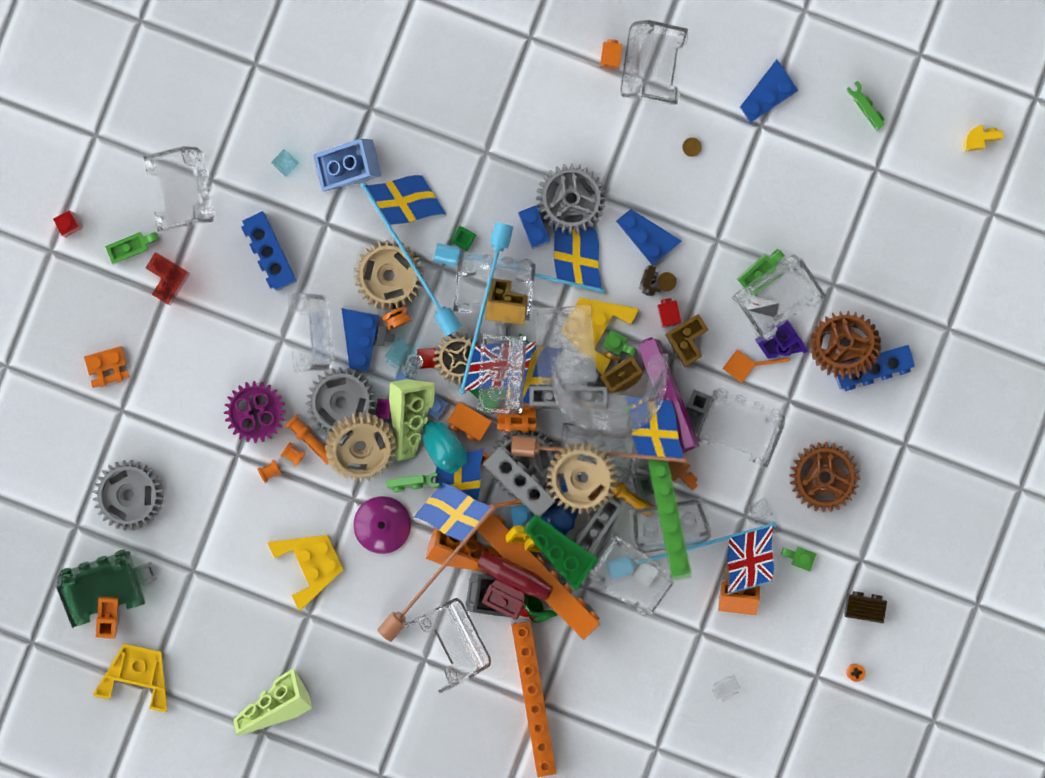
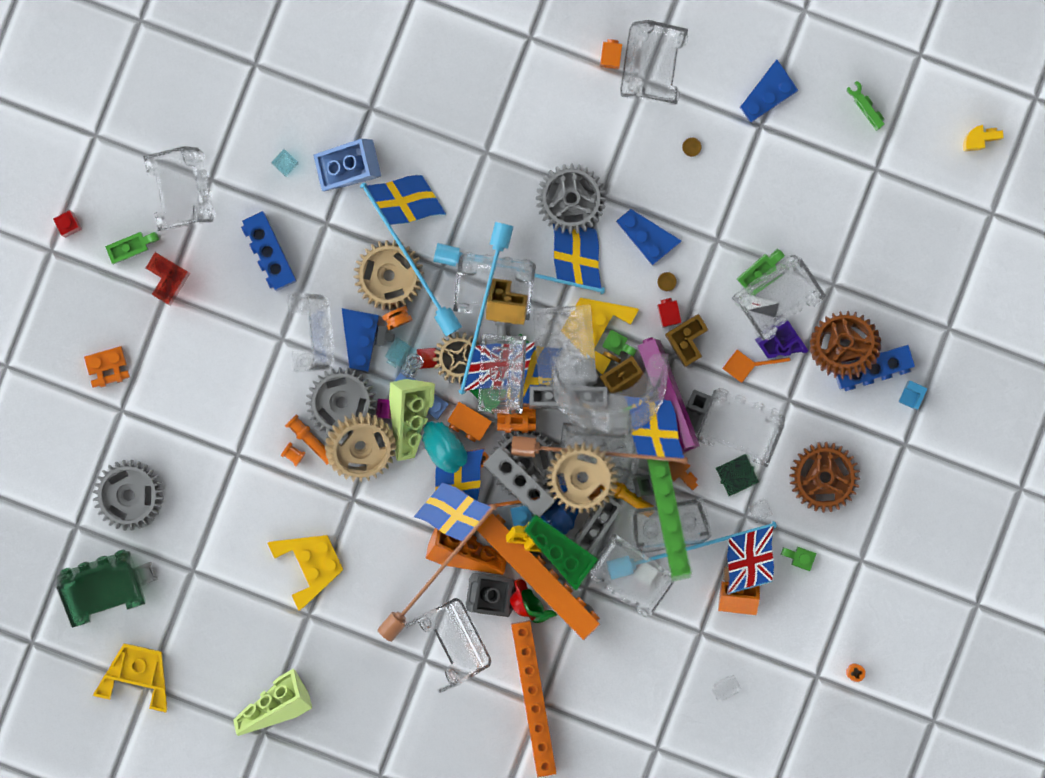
orange brick [95,596,119,639] -> none
magenta gear [224,381,287,443] -> none
orange bush [257,459,282,483] -> none
magenta dish [353,496,411,554] -> none
bright green plate [386,472,441,493] -> none
green tile [451,226,476,252] -> none
dark red plate [478,552,553,620] -> none
blue brick [518,205,550,249] -> none
dark brown bracket [638,265,661,297] -> none
dark brown brick [844,591,887,624] -> none
none -> clear green piece [716,454,759,496]
none -> dark azure panel [899,381,928,410]

